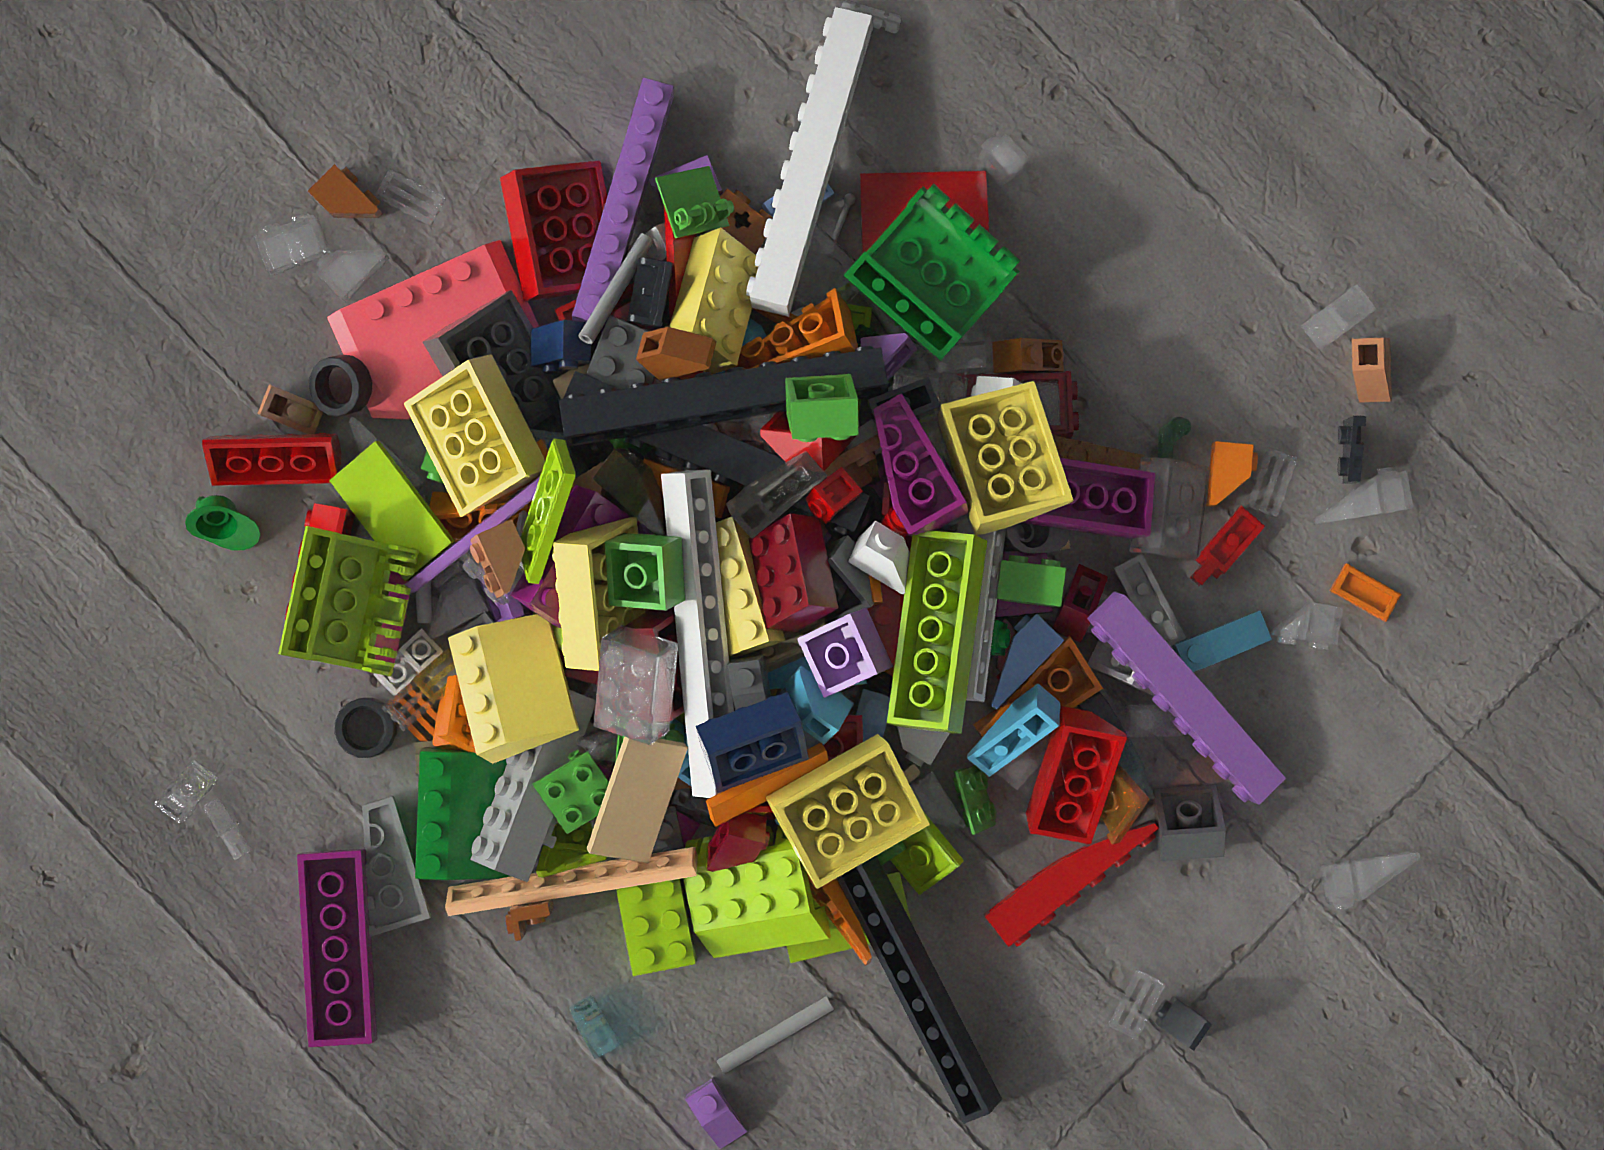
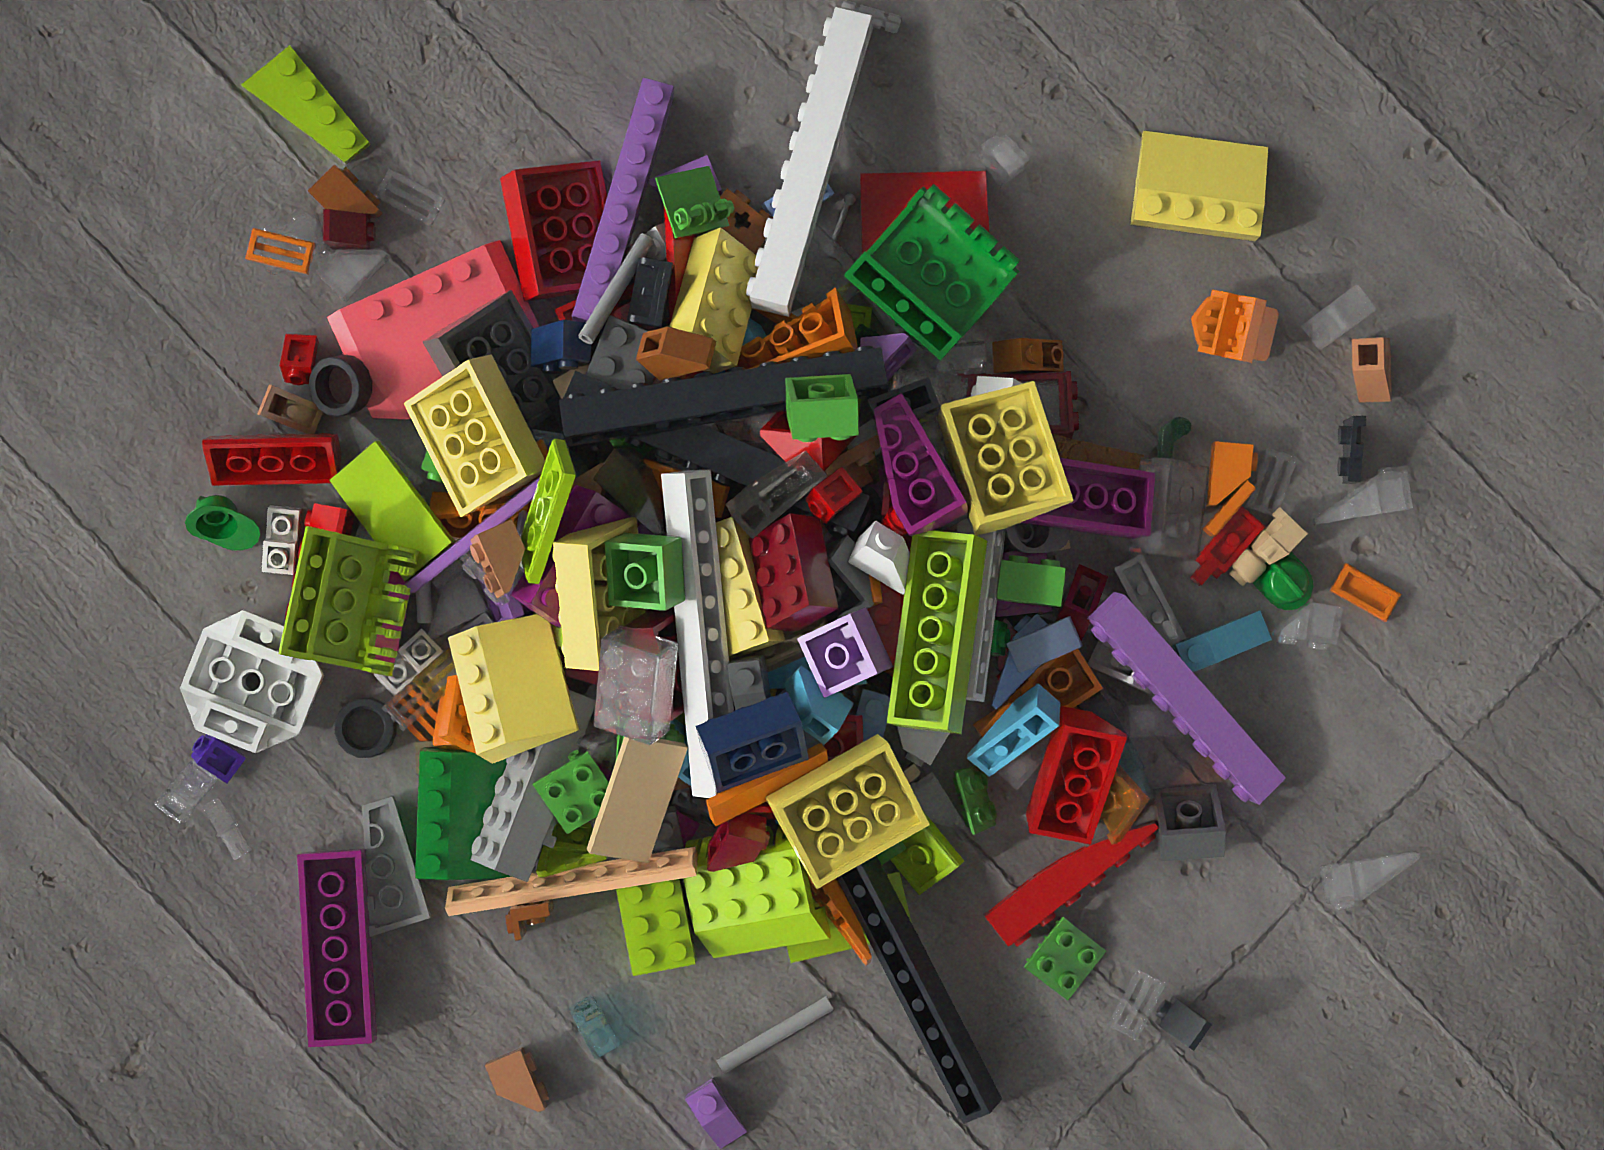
none -> white piece [180,610,324,753]
none -> dark purple bracket [191,734,246,784]
none -> lime wing [241,45,371,164]
none -> orange tile [245,228,316,275]
none -> white slope [262,505,301,575]
none -> red bracket [279,334,319,386]
none -> dark red slope [323,209,376,250]
none -> nougat slope [485,1047,549,1112]
none -> sand blue slope [1007,616,1083,673]
none -> bright green hinge [1024,917,1106,1001]
none -> light yellow slope [1130,131,1268,241]
none -> orange piece [1191,290,1279,363]
none -> orange tile [1202,480,1256,537]
none -> tan piece [1229,507,1308,586]
none -> green piece [1252,548,1314,611]

